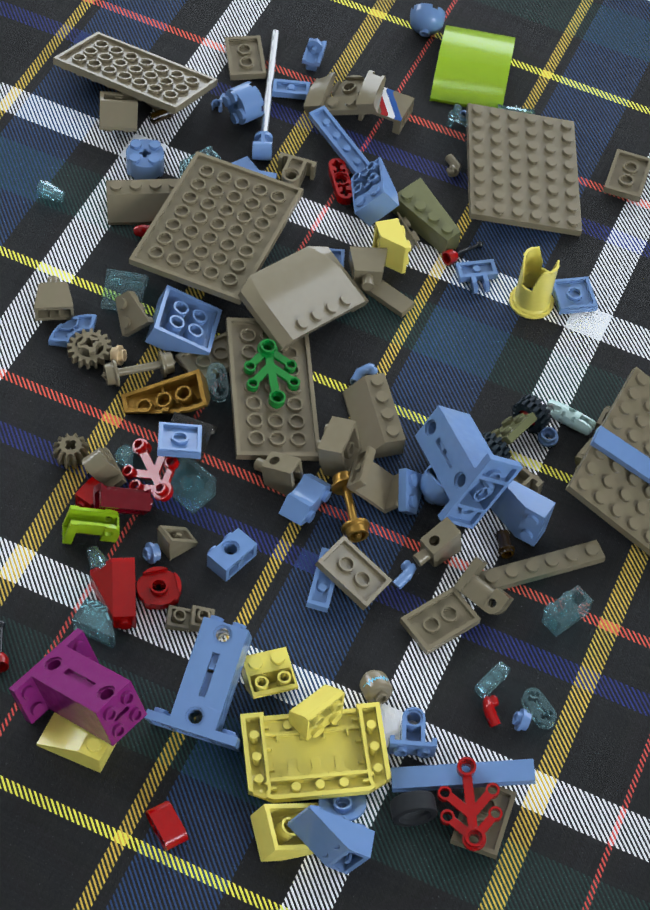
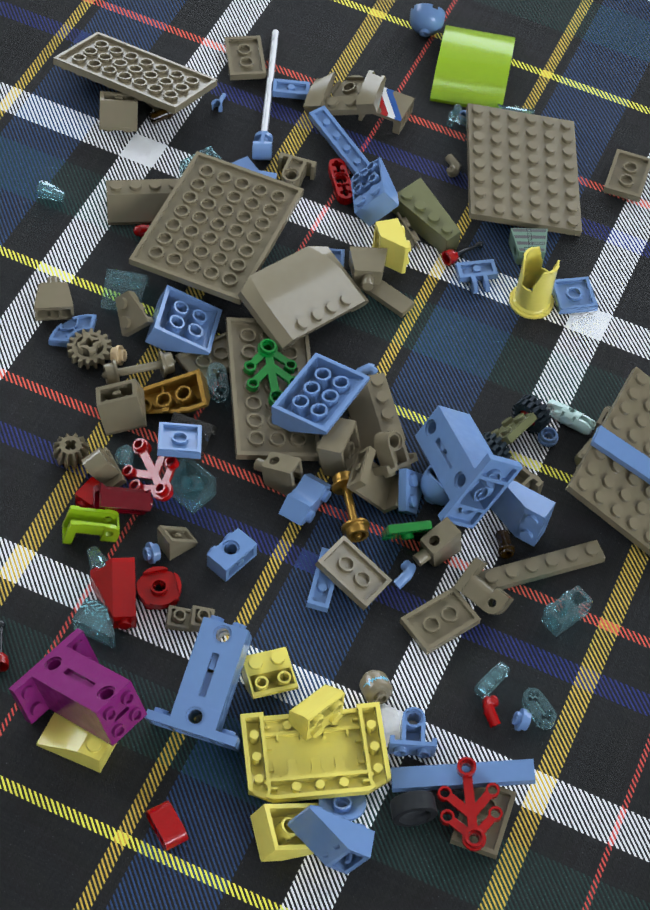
medium blue brick [126,139,164,180] -> none
medium blue brick [222,81,264,125] -> none
medium blue hips [302,38,327,71] -> none
none -> dark tan slope [96,378,147,436]
none -> medium blue slope [271,353,370,435]
none -> dark tan pin [372,430,418,478]
none -> green plate [381,520,432,541]
none -> sand green torso [508,228,548,265]

